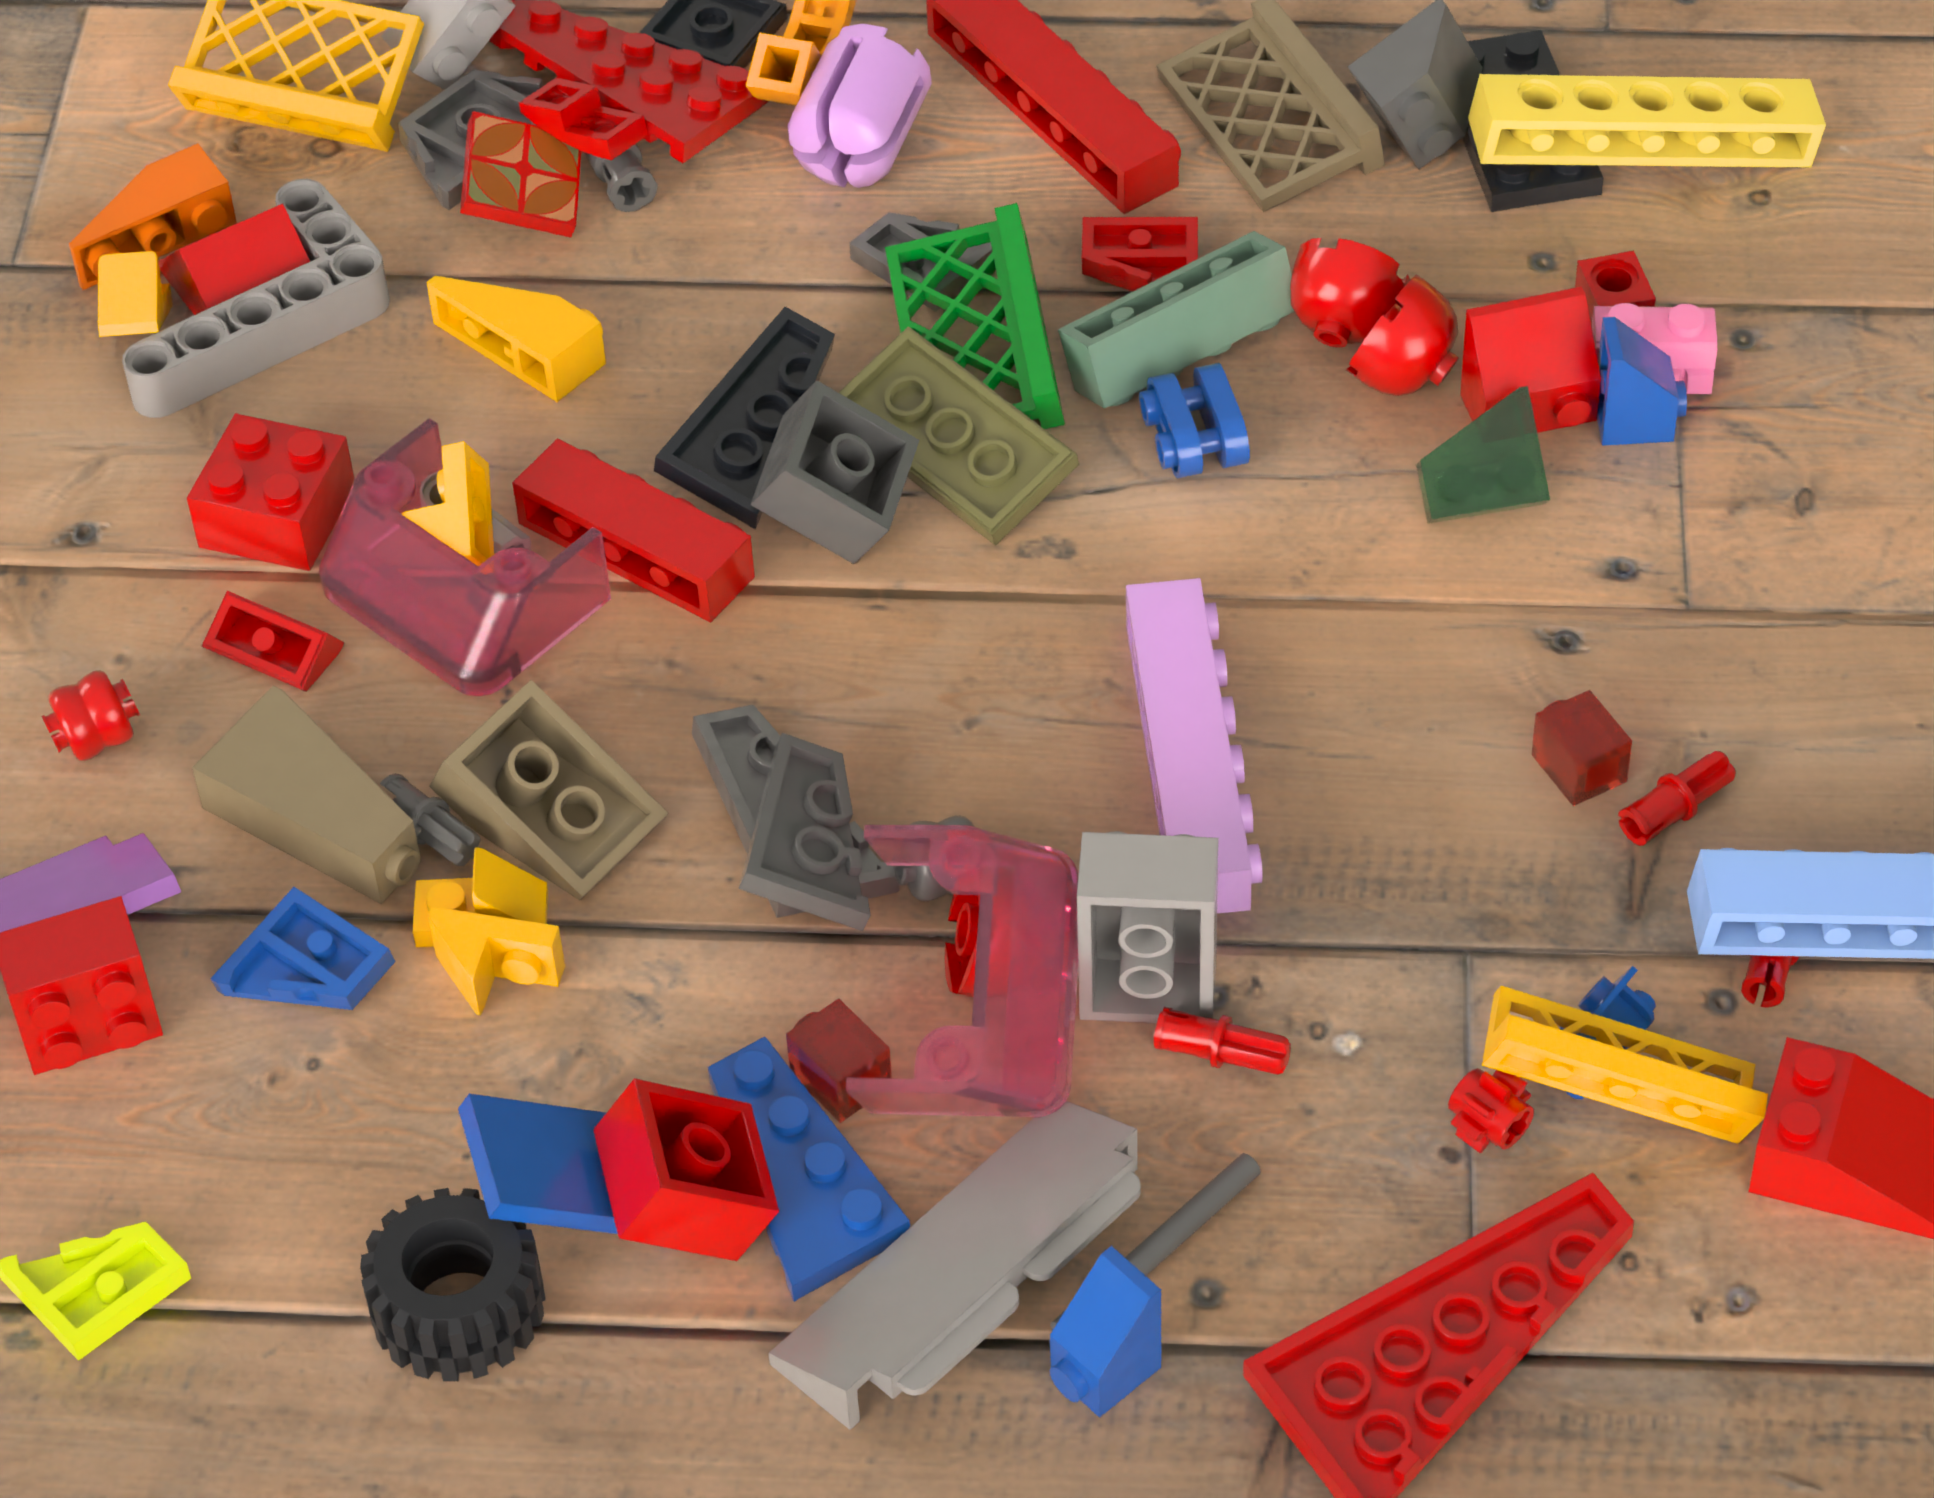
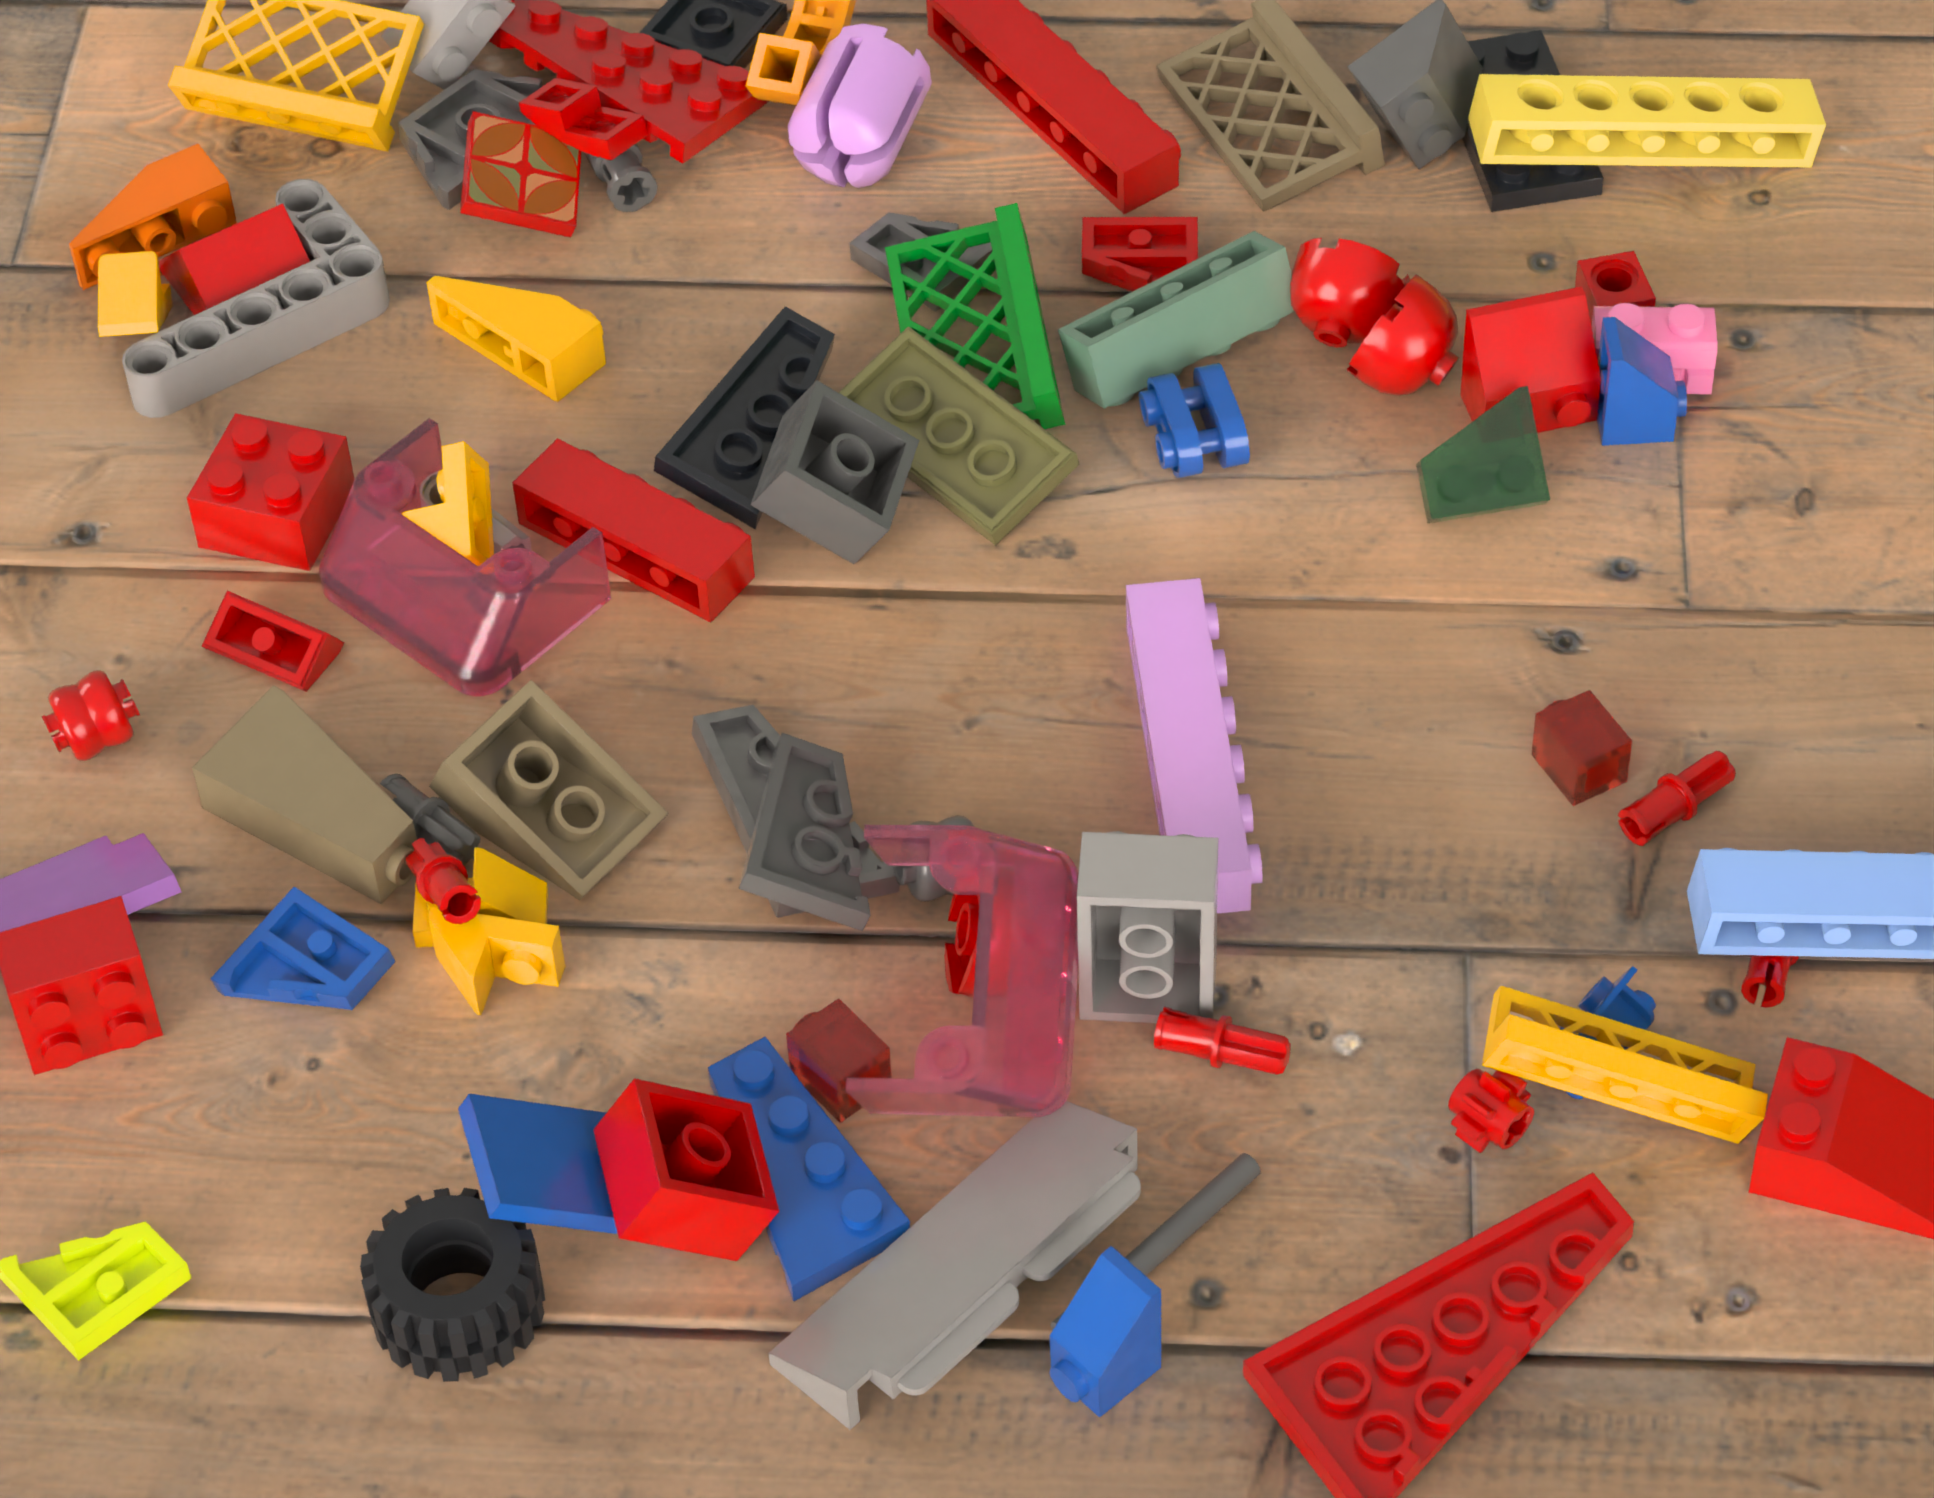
none -> red axle [405,838,481,924]

